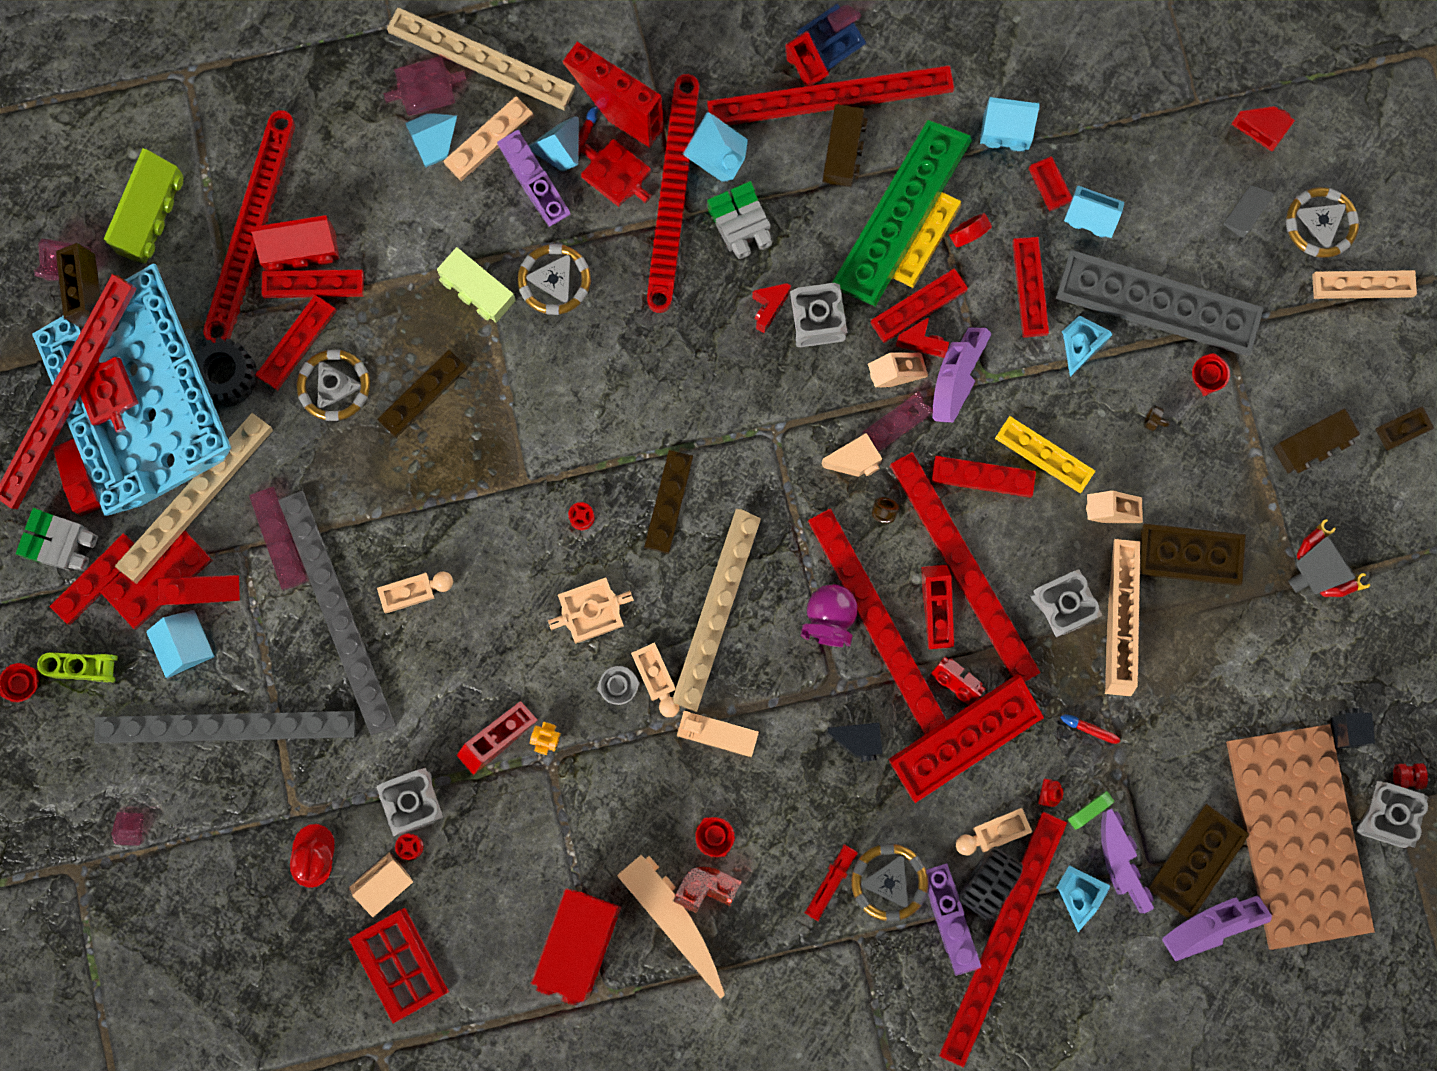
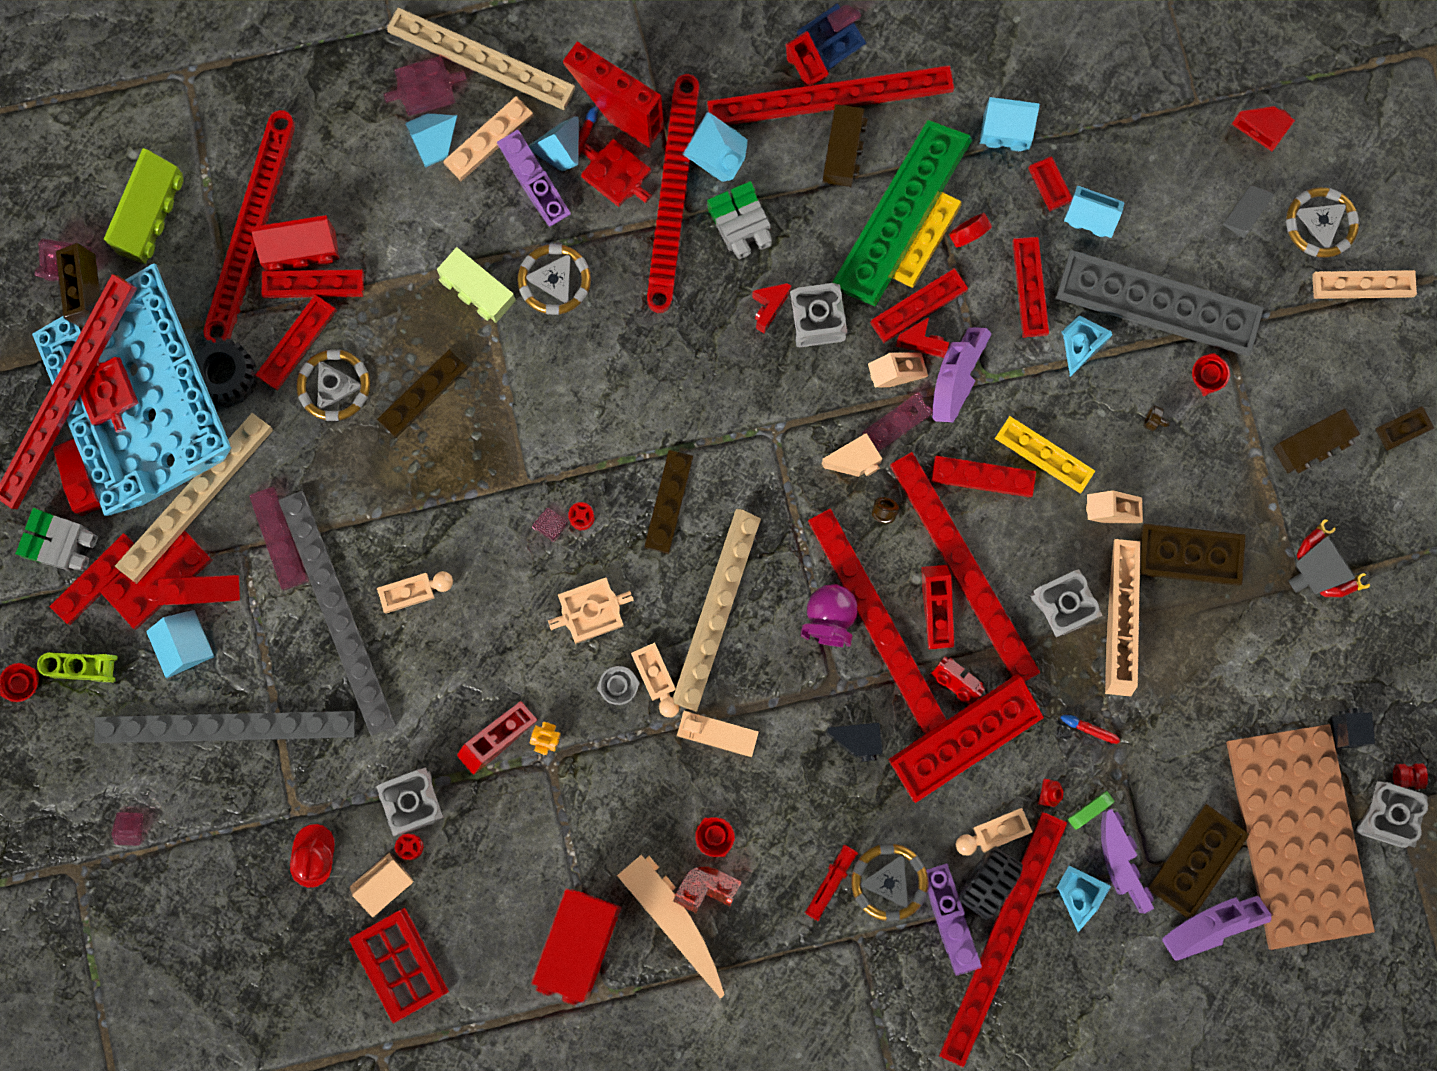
none -> clear pink slope [532,508,568,543]

